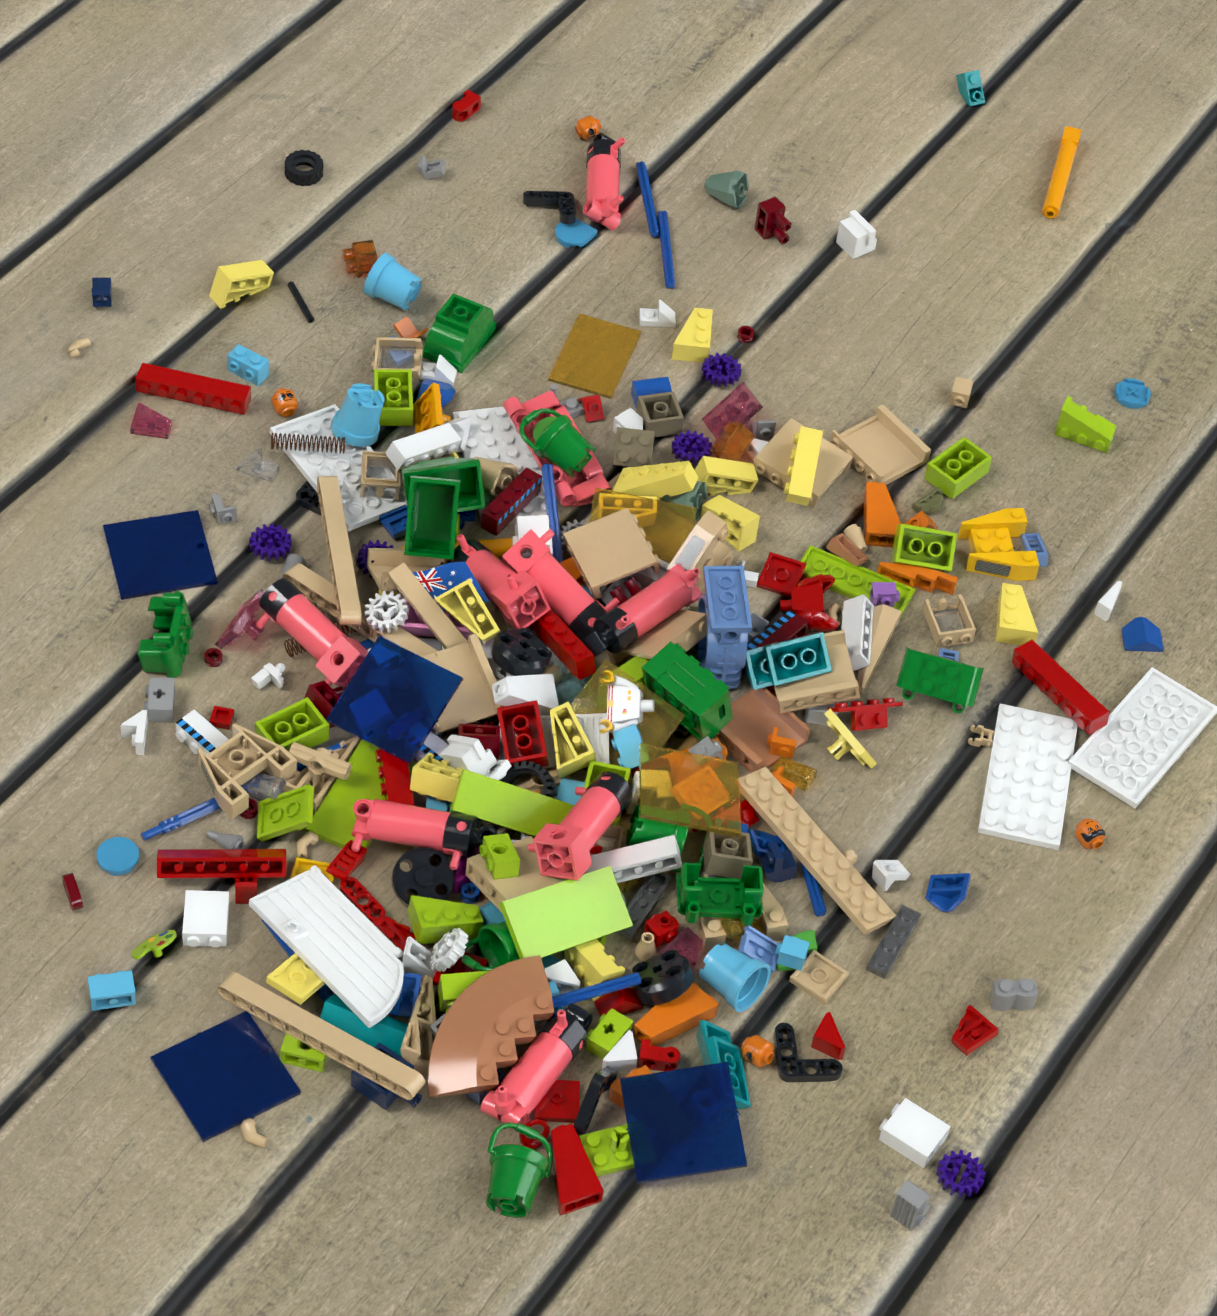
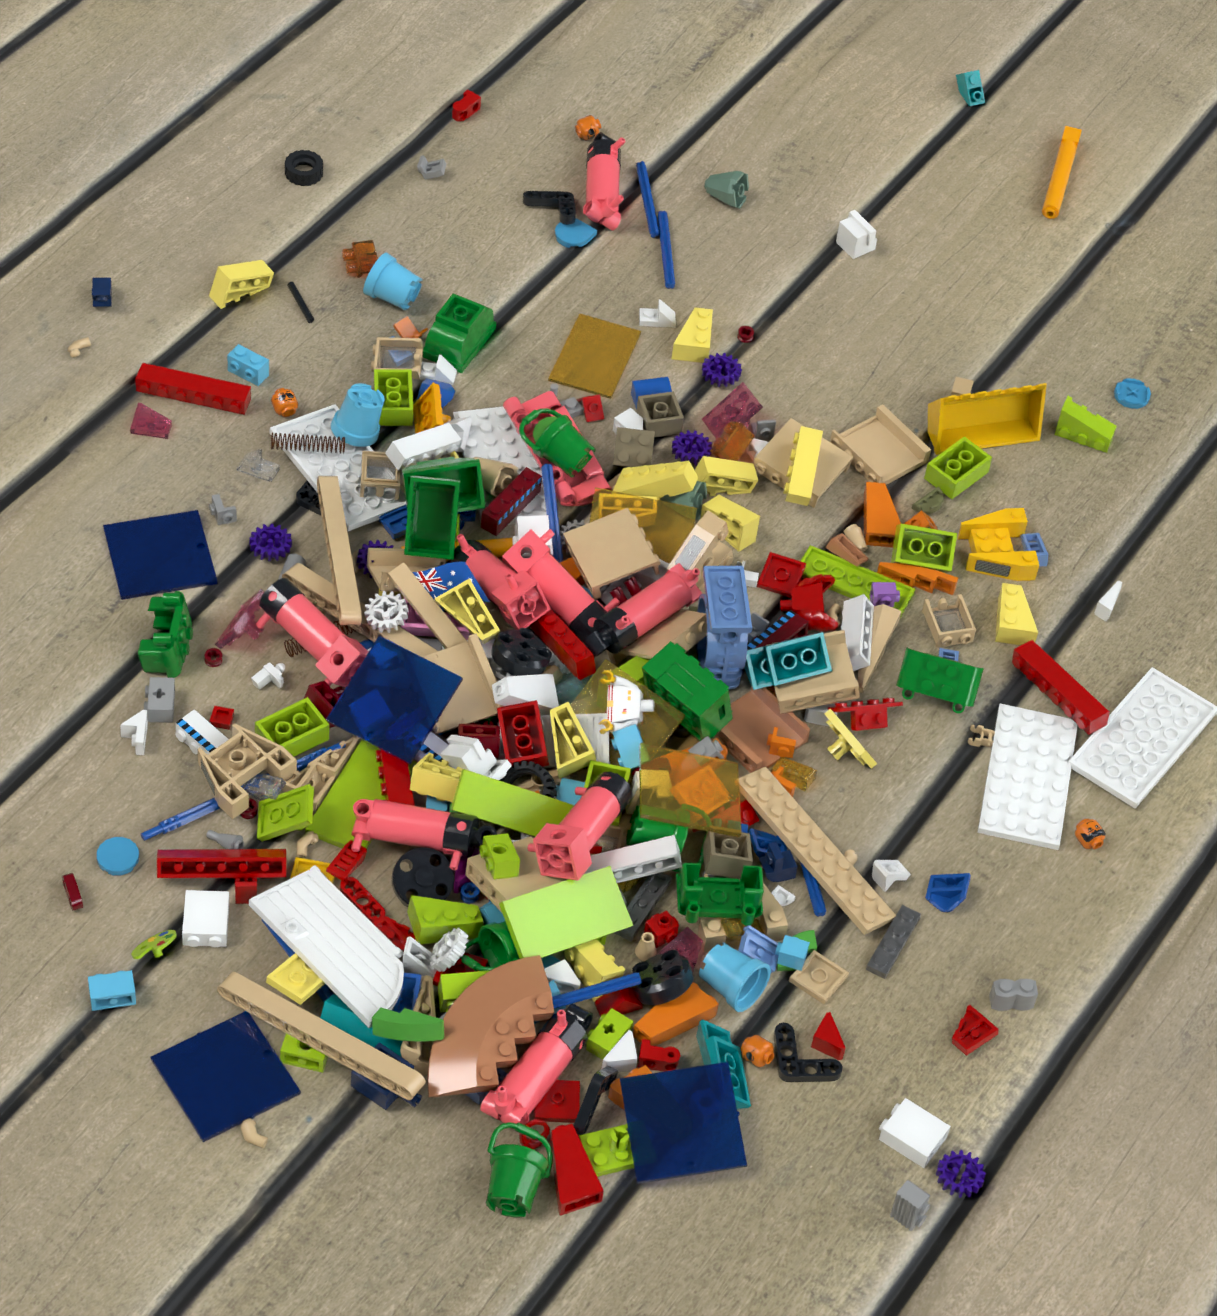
tan piece [289,742,352,780] -> none
dark red brick [754,196,792,245] -> none
blue slope [1121,617,1164,652] -> none
none -> bright green slope [372,1007,445,1041]
none -> white tile [771,885,795,906]
none -> yellow piece [928,383,1047,455]

